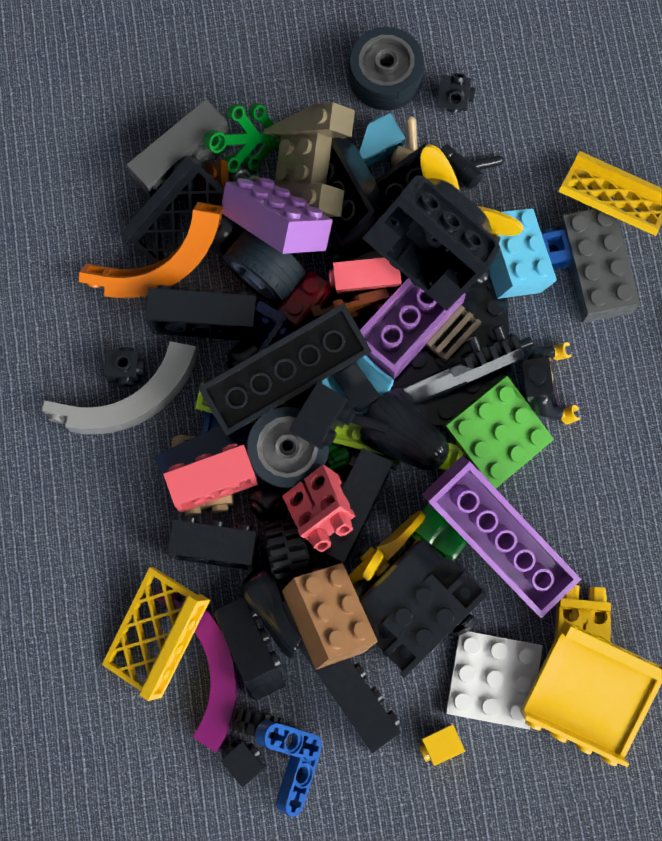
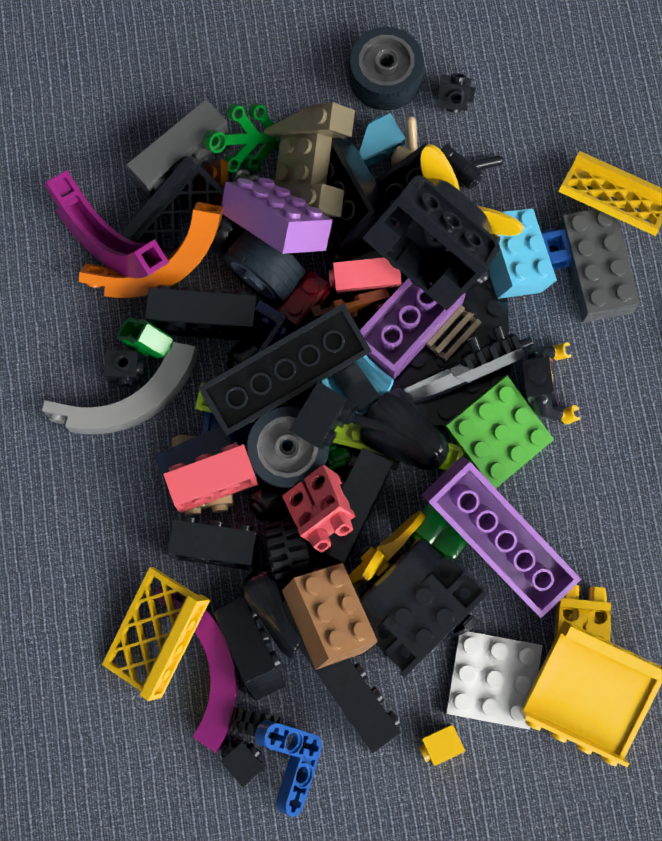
none -> magenta arch [44,170,169,278]
none -> green brick [117,317,173,358]

